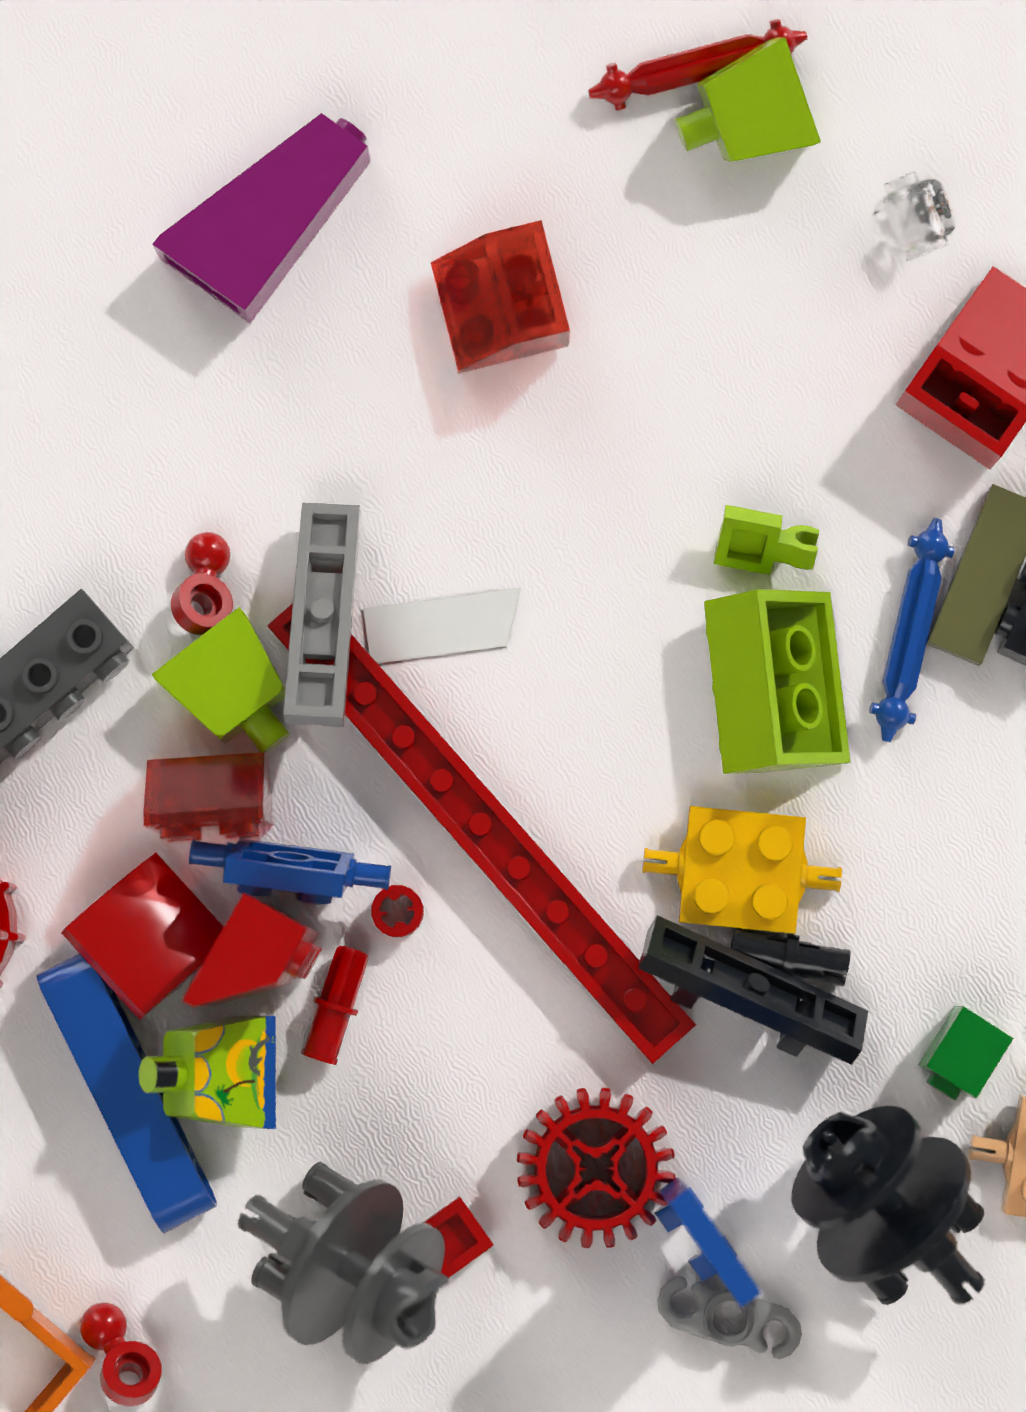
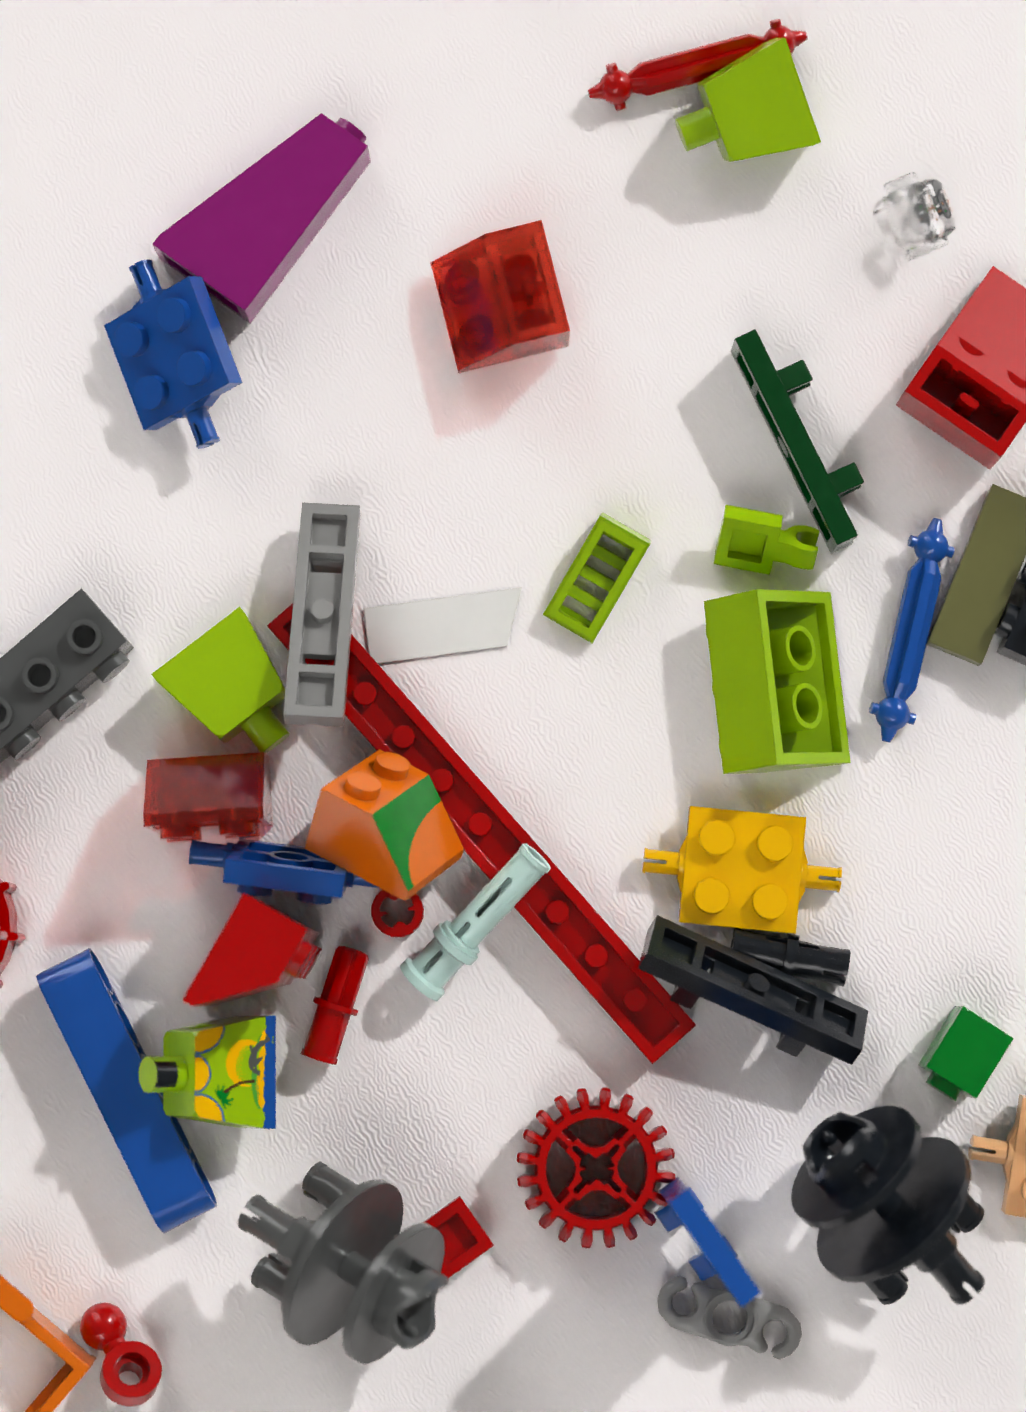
red slope [61,852,224,1020] -> none
red plate [170,532,233,635] -> none
none -> blue plate [104,259,243,449]
none -> orange slope [305,749,464,901]
none -> light aqua pin [400,843,551,1001]
none -> lime slope [543,512,652,644]
none -> dark green hinge [730,329,864,554]

